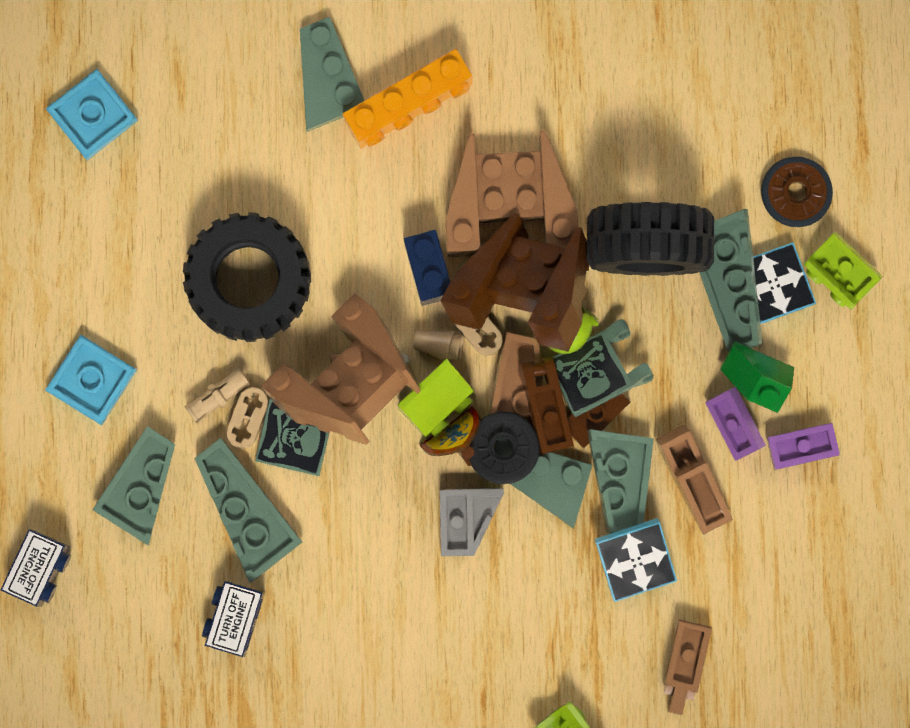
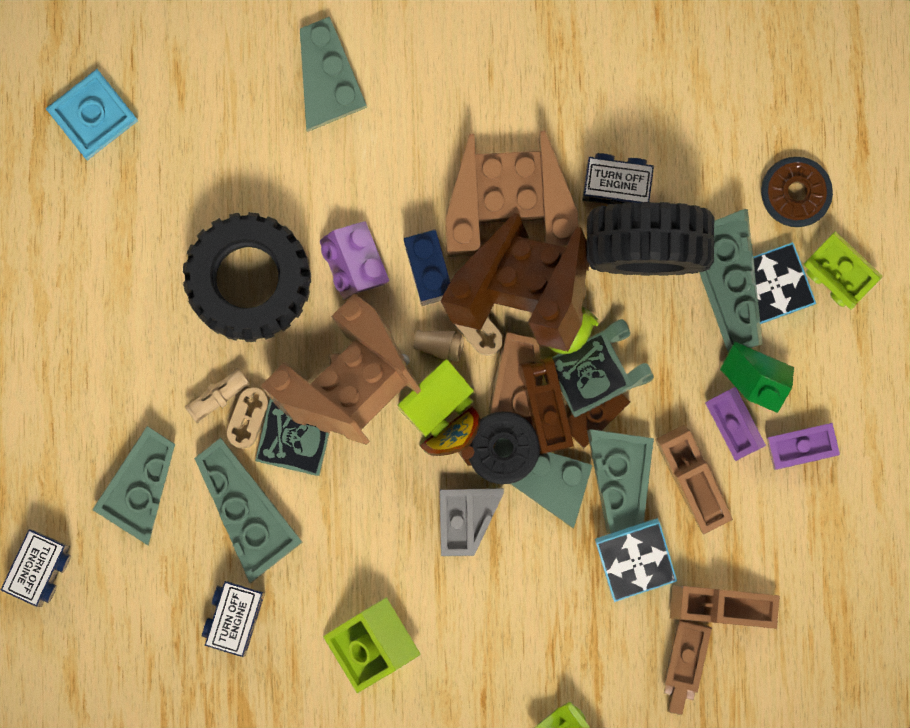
medium azure tile [45,335,137,425] -> none
light orange brick [342,49,473,149] -> none
none -> medium lavender bracket [320,221,389,300]
none -> lime slope [323,597,421,693]
none -> brick [582,153,654,204]
none -> medium nougat slope [670,585,780,629]

